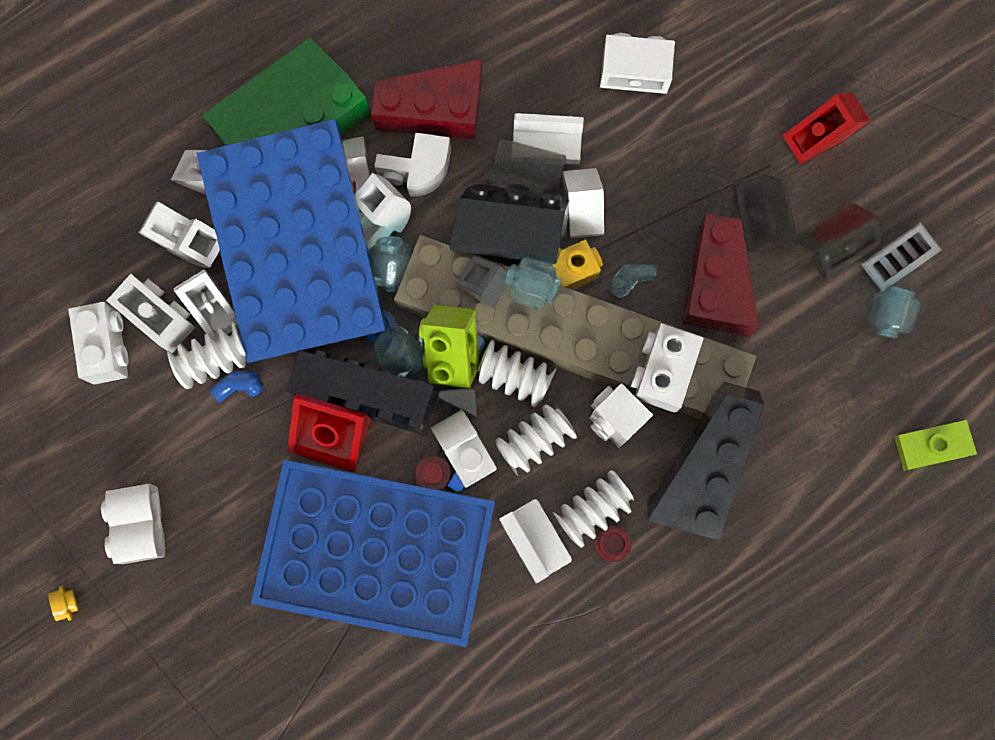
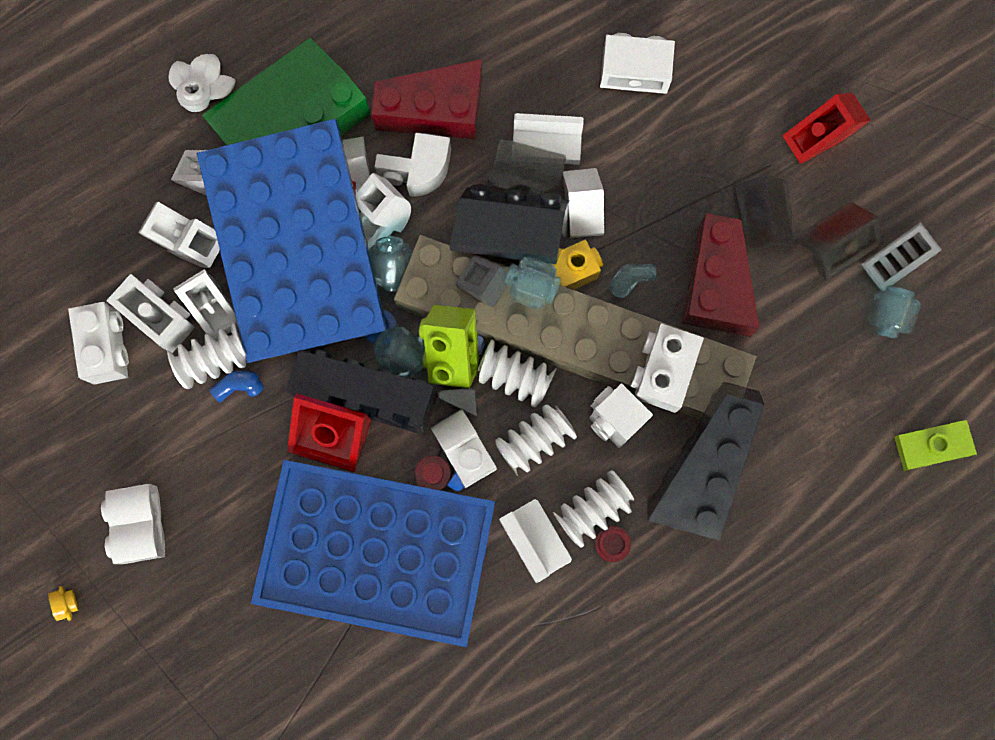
none -> white plate [169,54,236,112]

